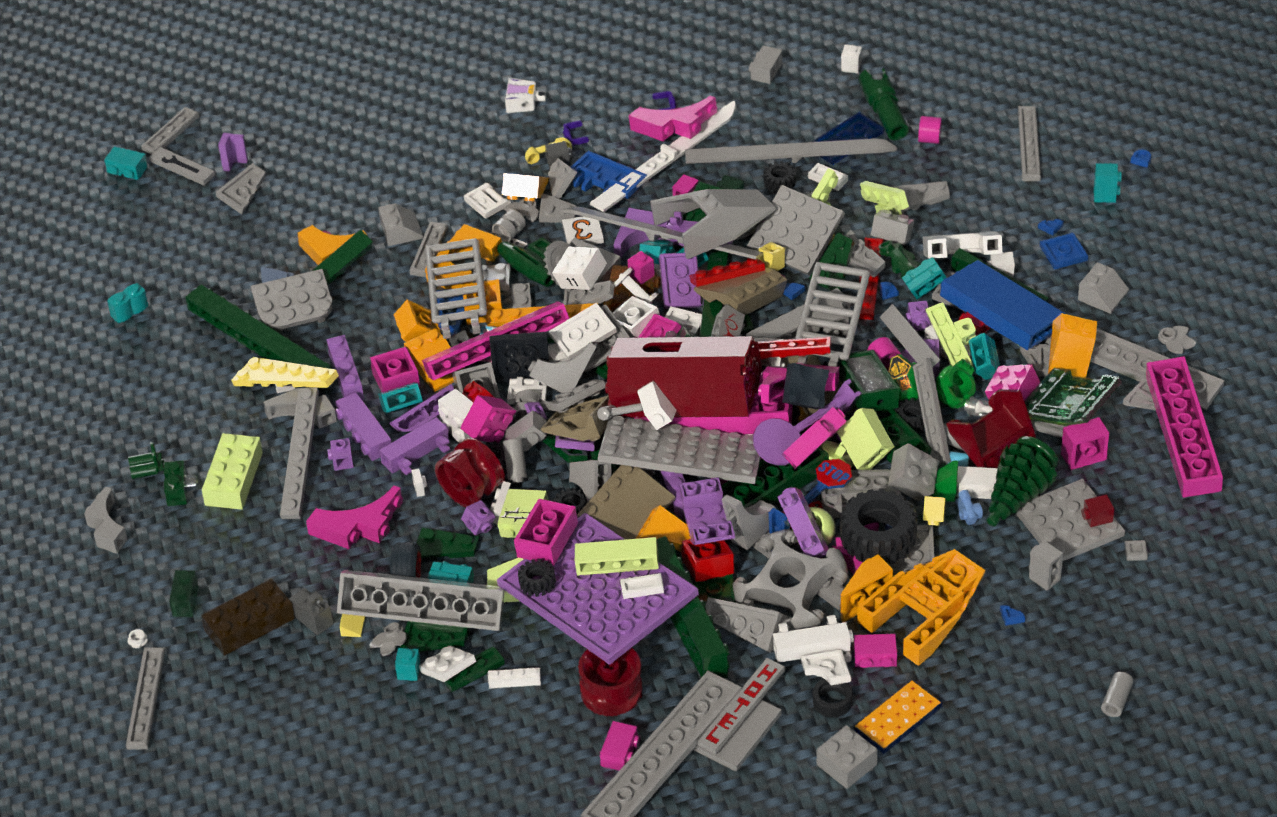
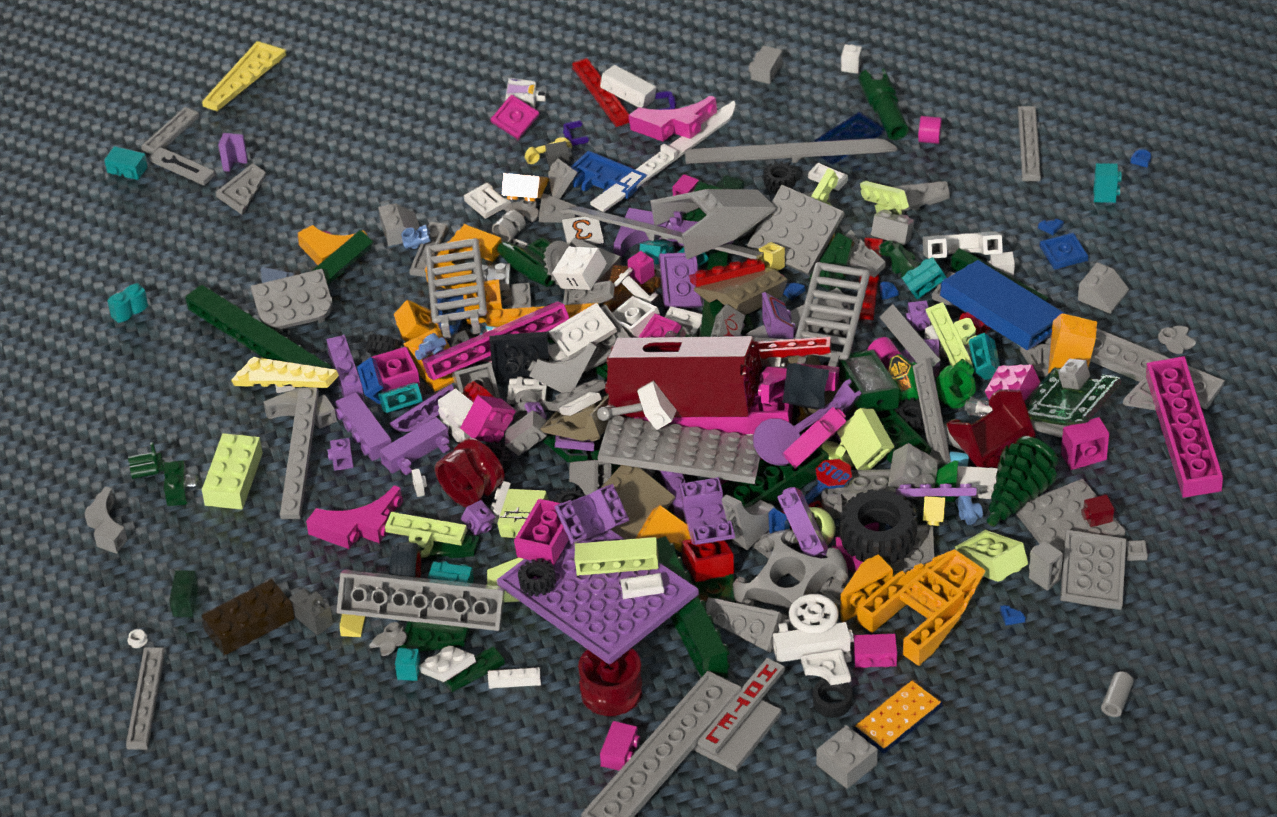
light grey brick [503,439,527,484] -> none
none -> light yellow wing [202,41,286,111]
none -> blue panel [357,357,384,404]
none -> black tyre [365,334,401,356]
none -> yellowish green plate [385,512,467,557]
none -> medium blue plate [401,225,432,249]
none -> medium blue plate [415,333,446,360]
none -> dark pink tile [490,94,539,140]
none -> medium lavender slope [554,484,629,545]
none -> white tile [559,392,602,416]
none -> red tile [572,58,630,127]
none -> white brick [600,65,657,108]
none -> medium lavender slope [762,292,796,340]
none -> white plate [789,594,839,634]
none -> medium lavender plate [895,484,976,497]
none -> yellowish green slope [955,530,1028,582]
none -> light grey brick [1058,359,1090,389]
none -> light grey plate [1060,529,1126,610]

